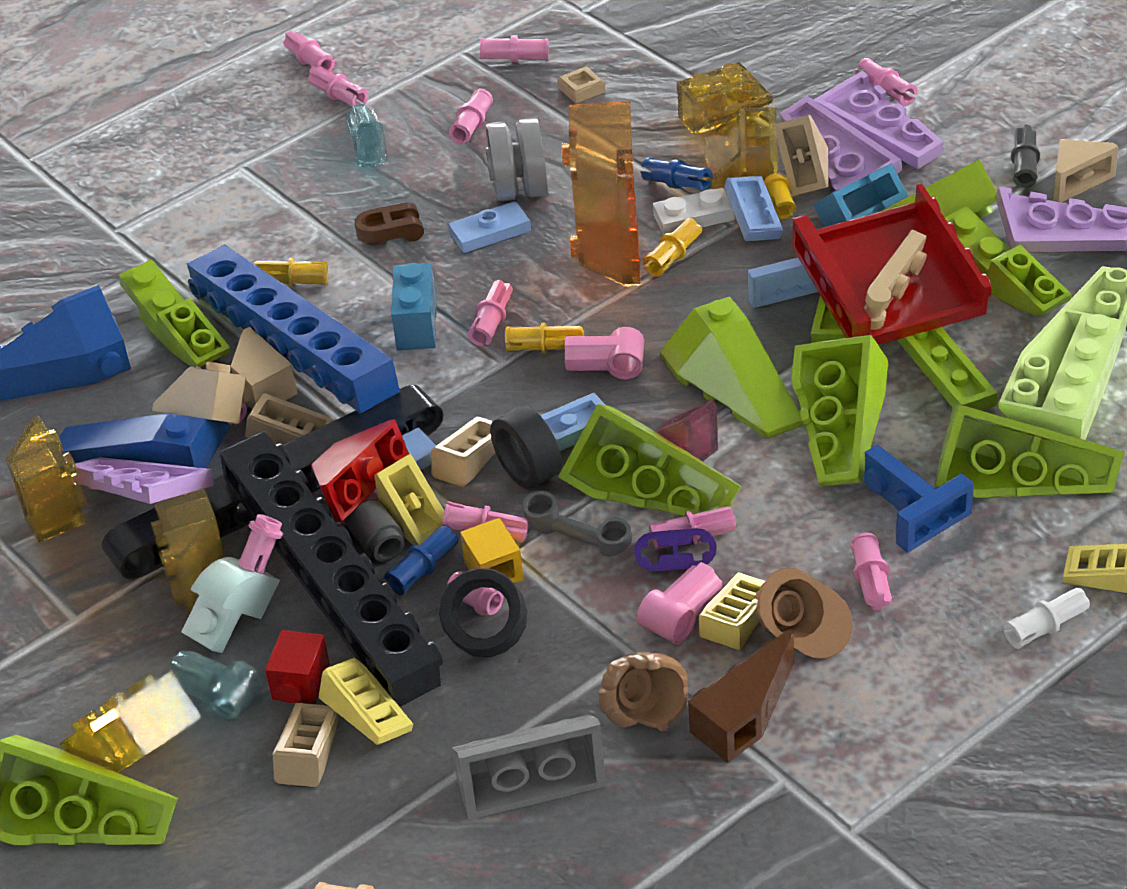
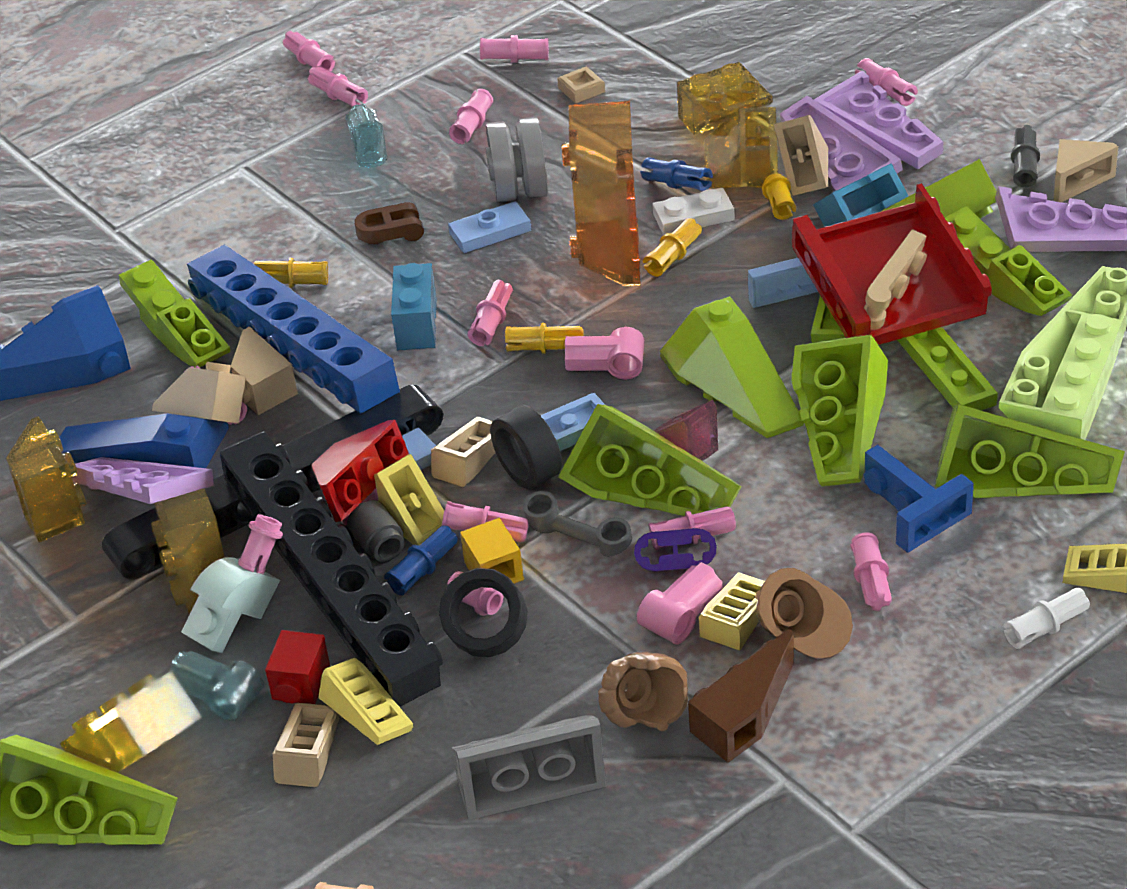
tan slope [245,393,336,445] -> none
light blue plate [724,176,783,241] -> none

